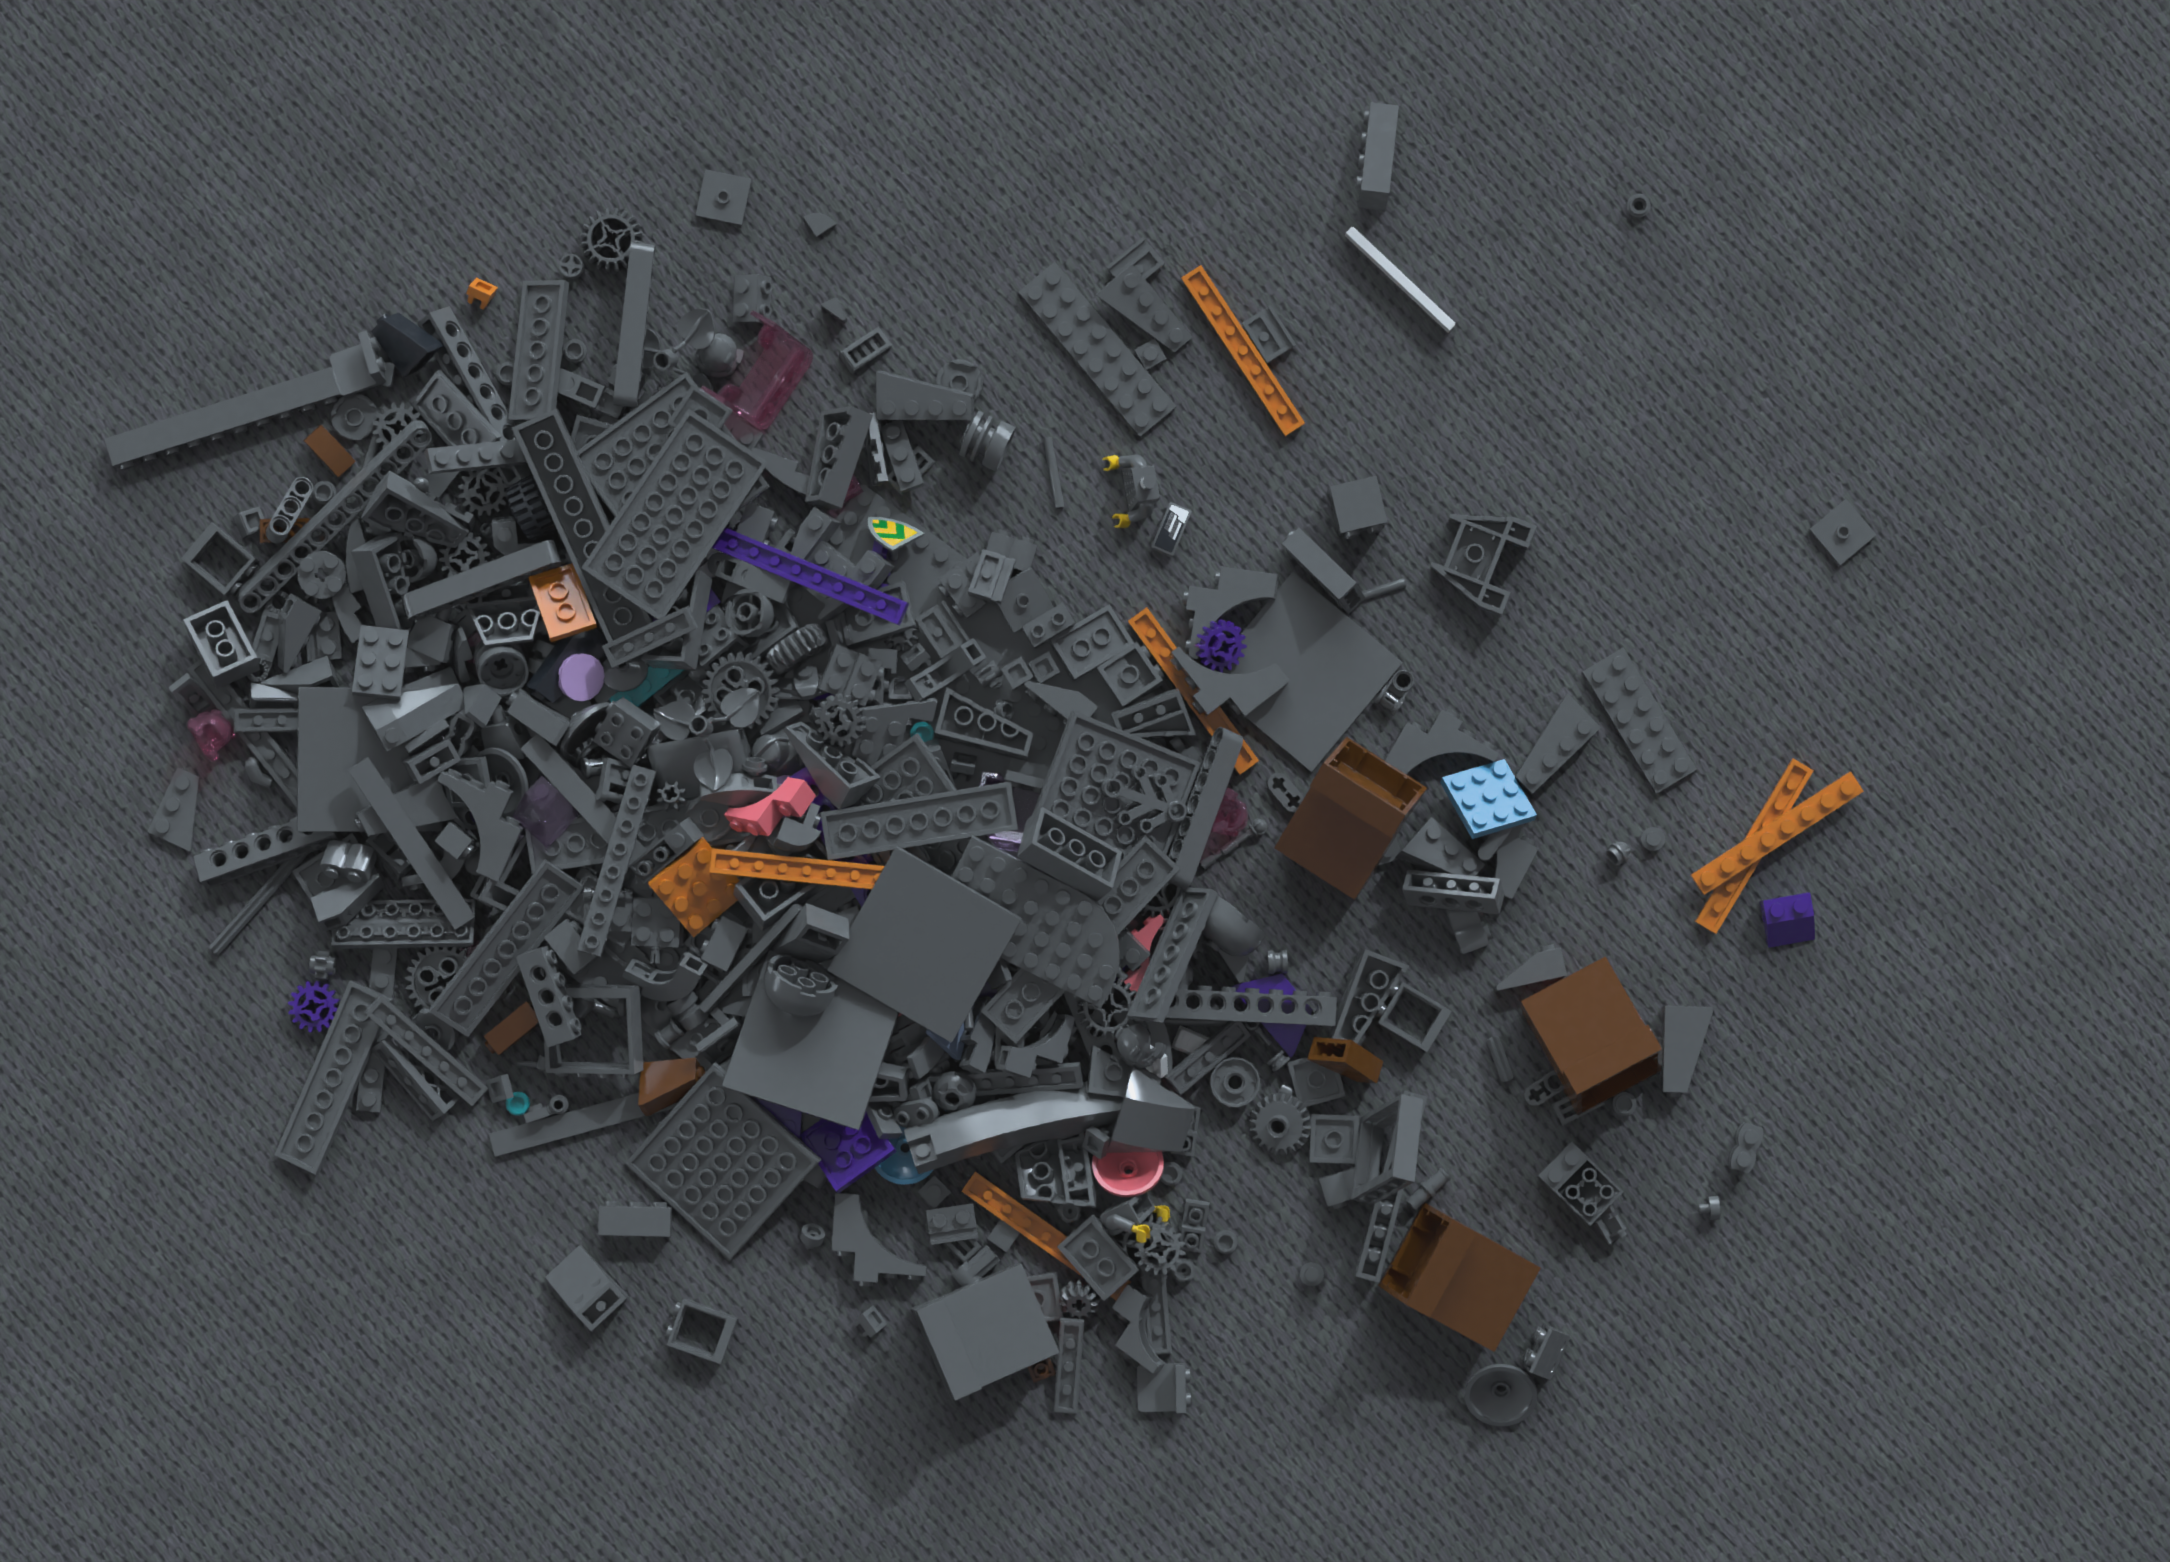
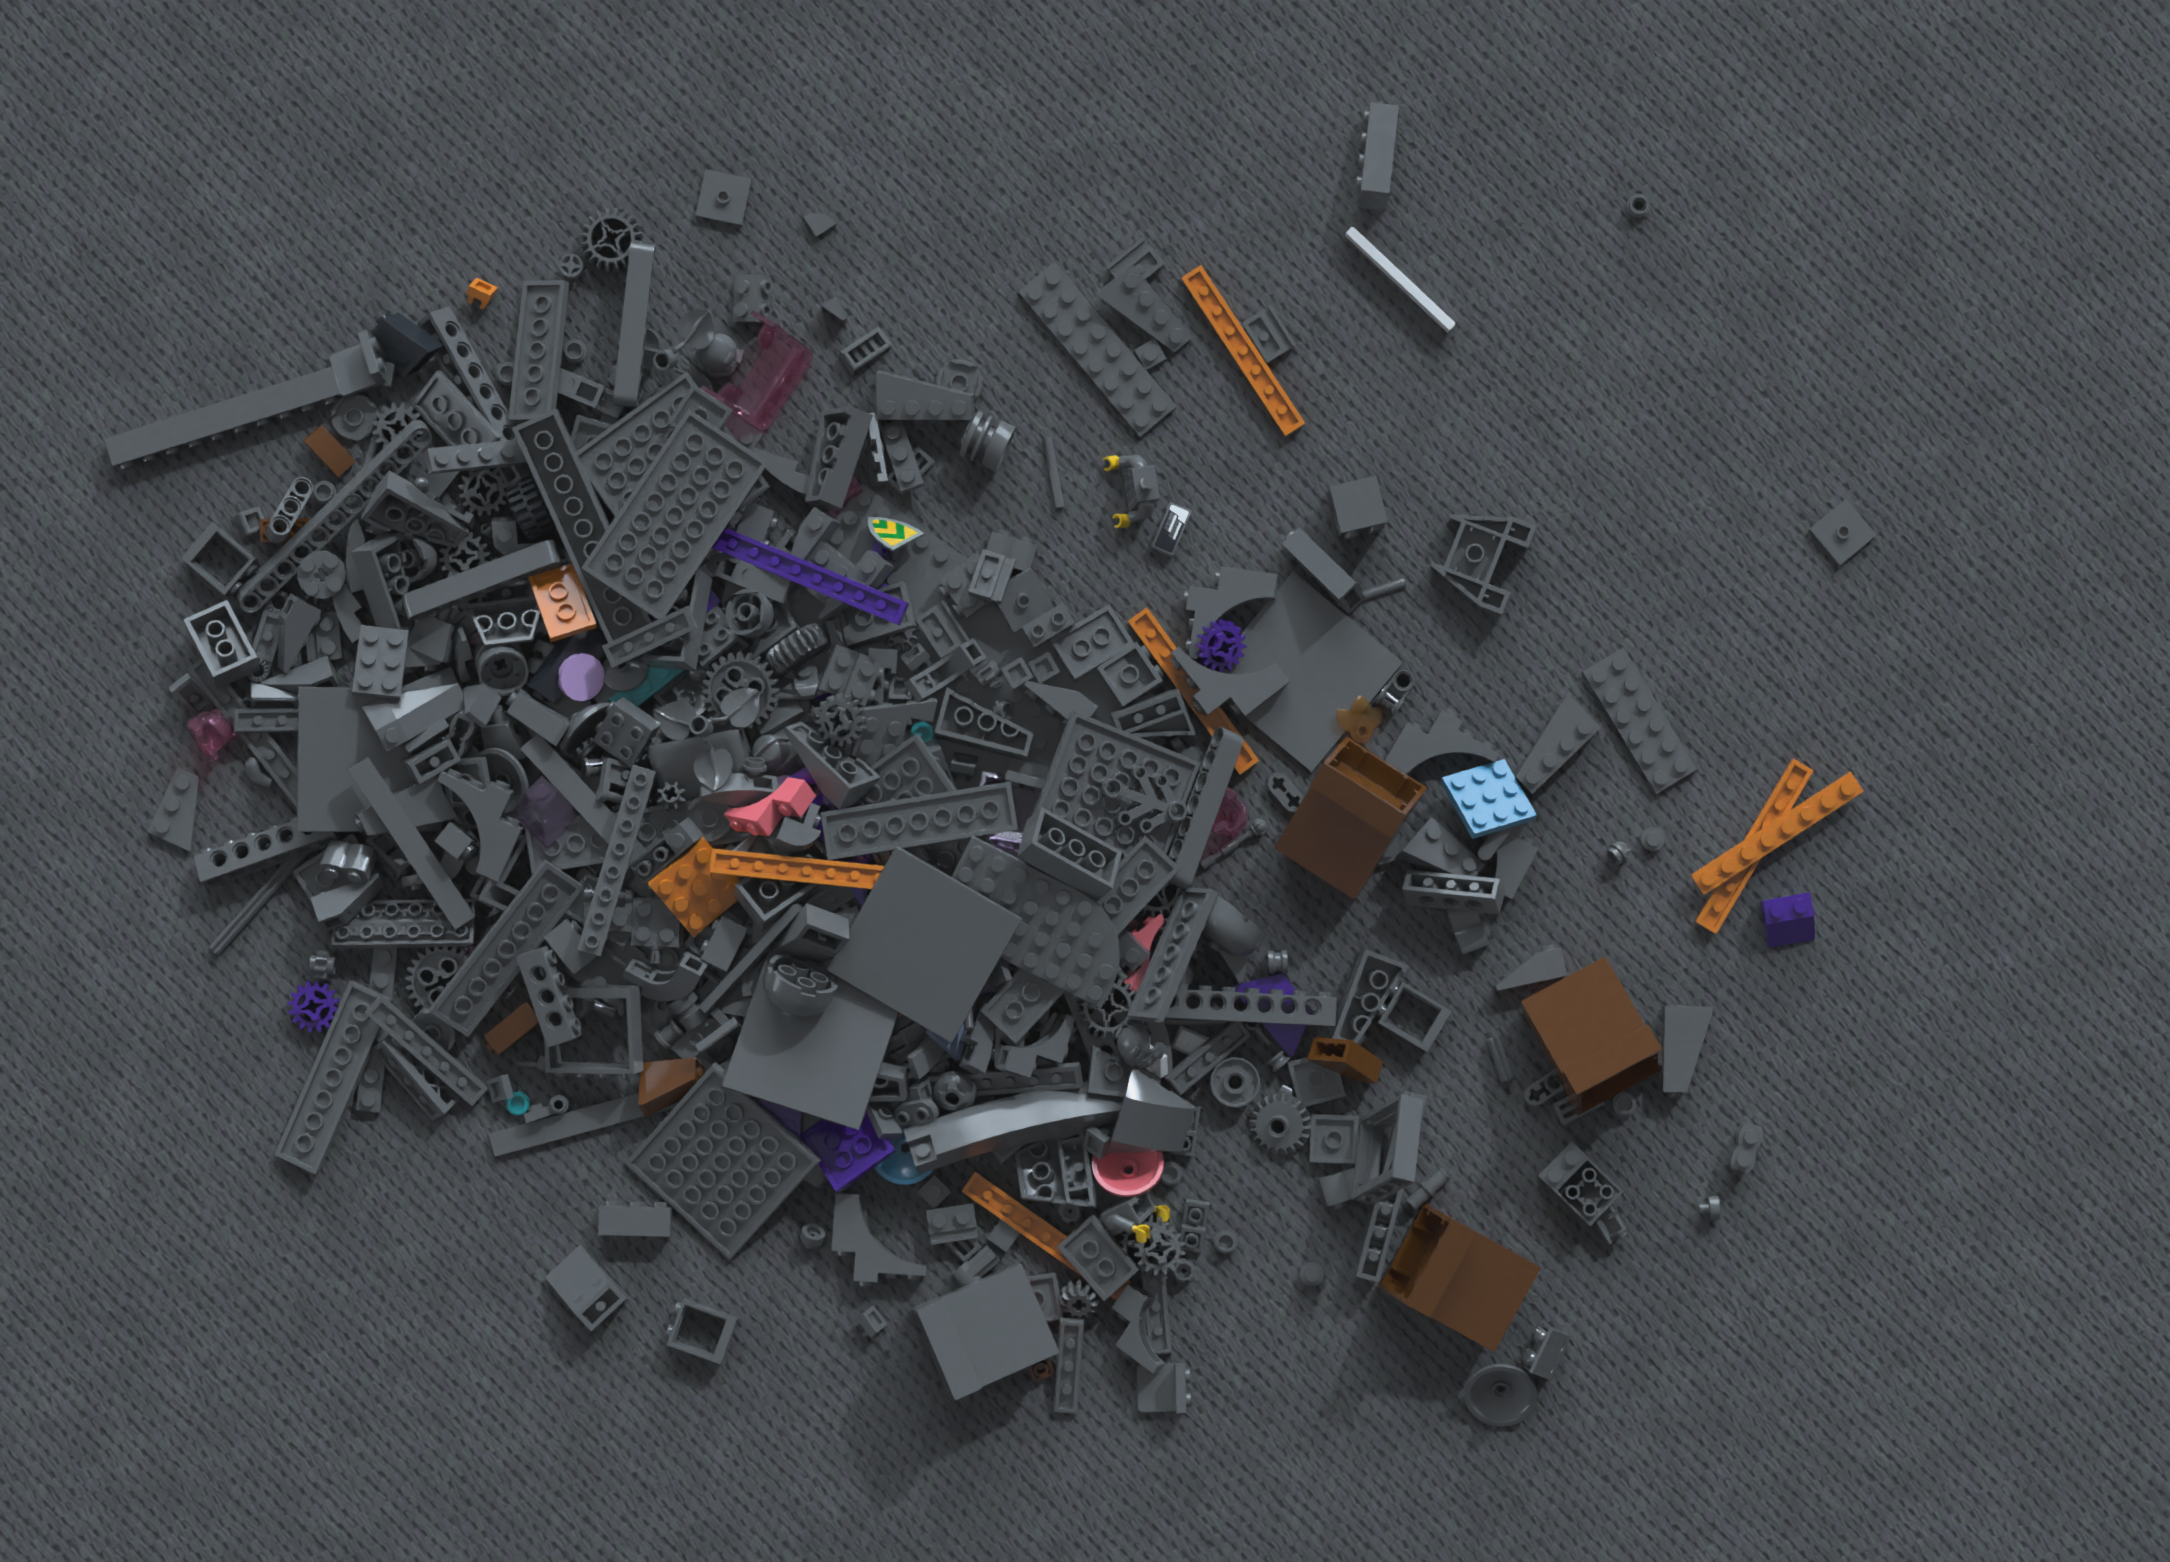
none -> clear orange plate [1336,695,1382,743]

